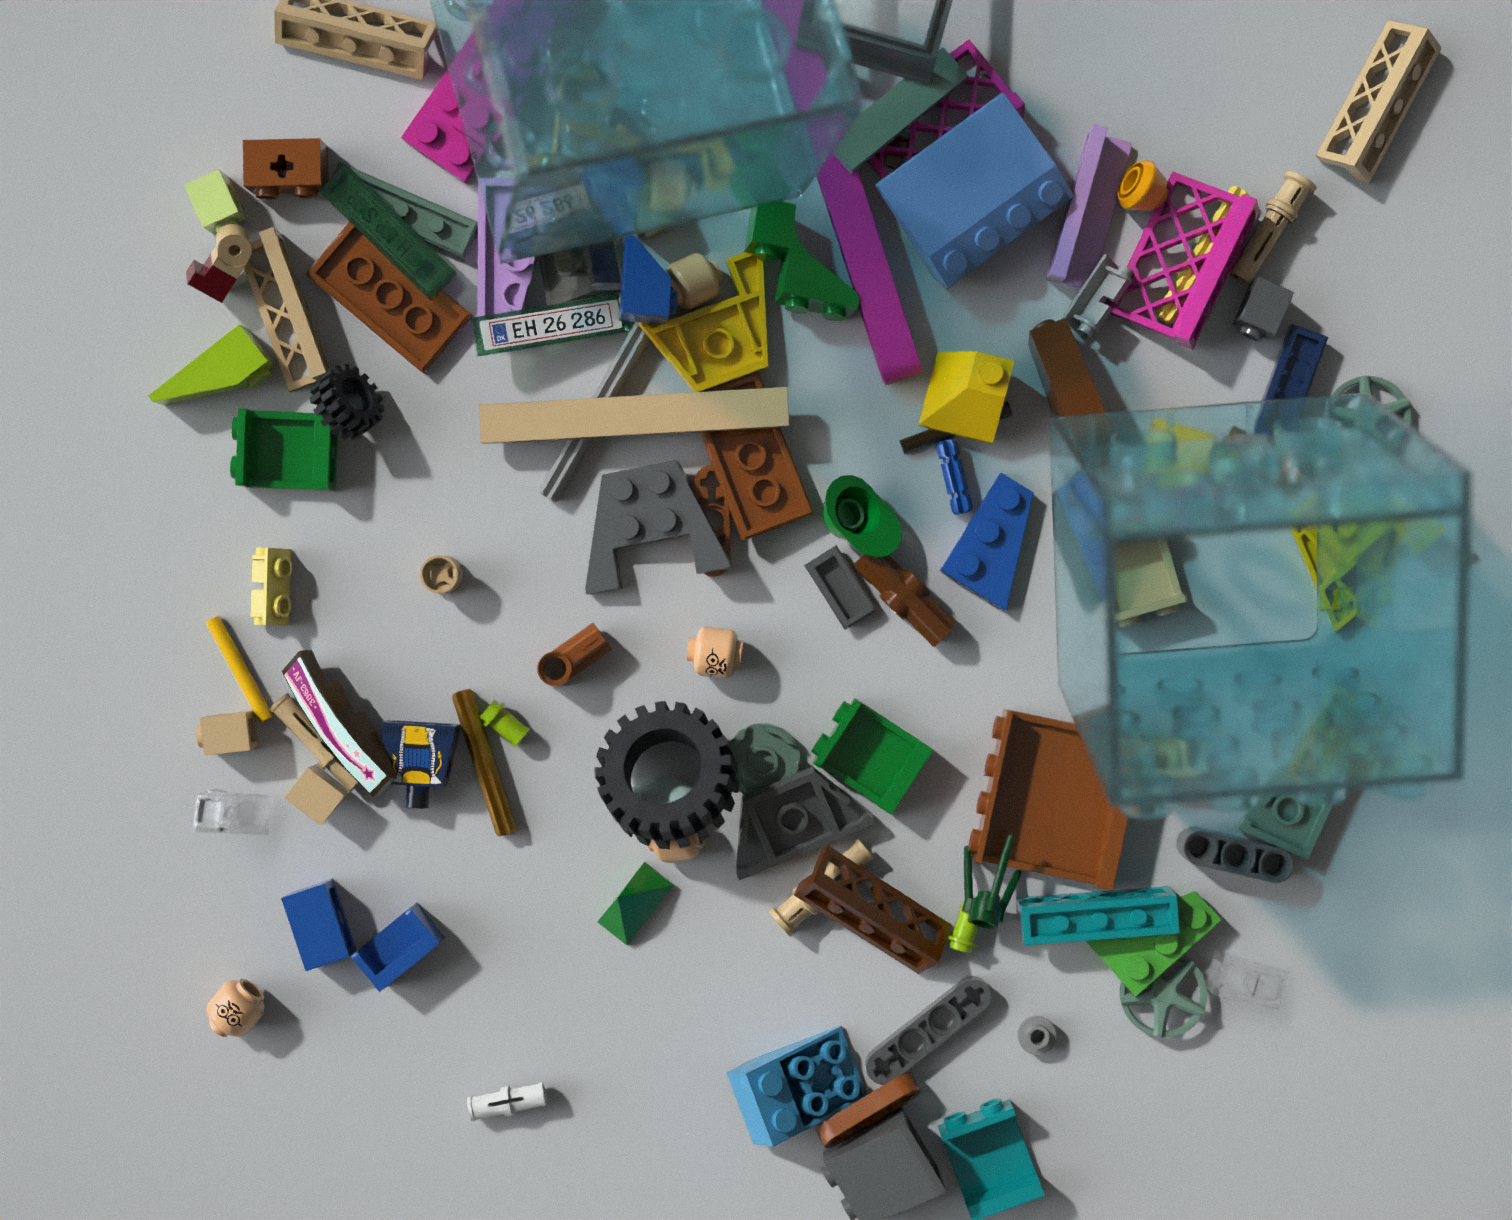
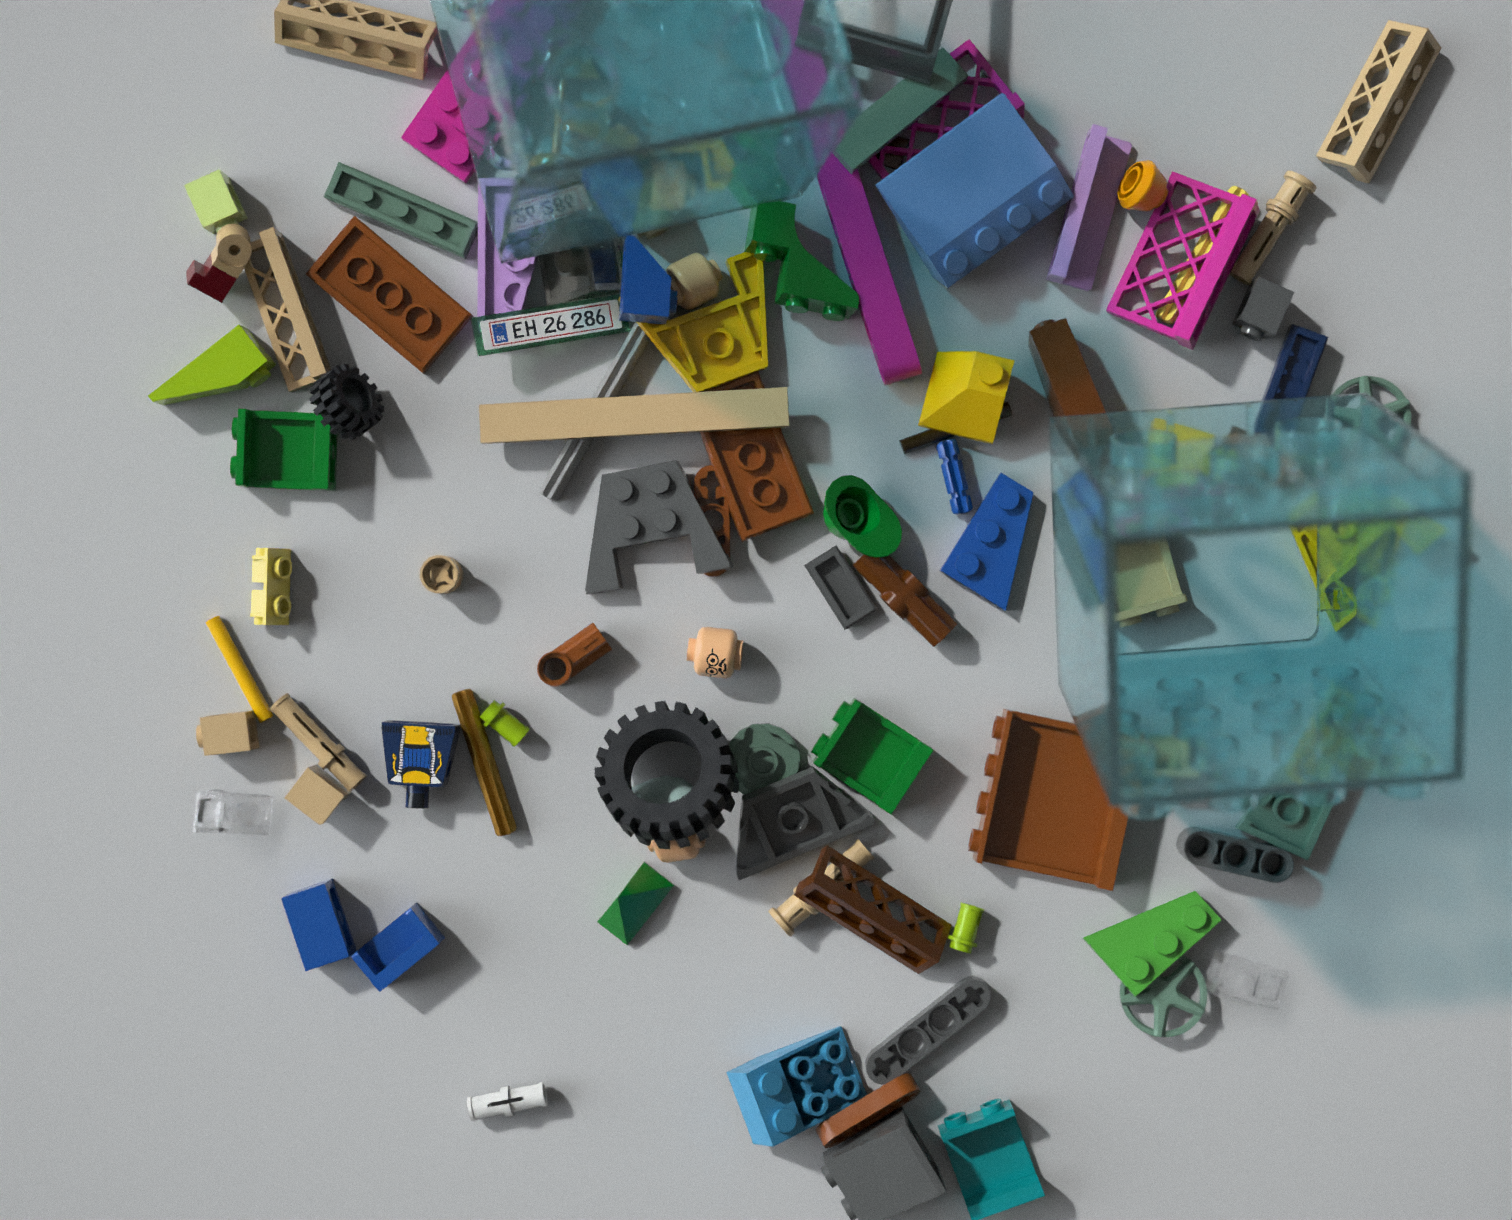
light nougat head [206,979,265,1037] -> none
dark orange brick [243,138,329,200] -> none
slope [282,649,397,797] -> none
clear green tile [319,164,457,301] -> none
dark green plant [962,834,1021,929] -> none
teal fence [1016,886,1180,946] -> none
light grey plate [1017,1016,1056,1055] -> none
light grey hinge [1061,254,1134,338] -> none

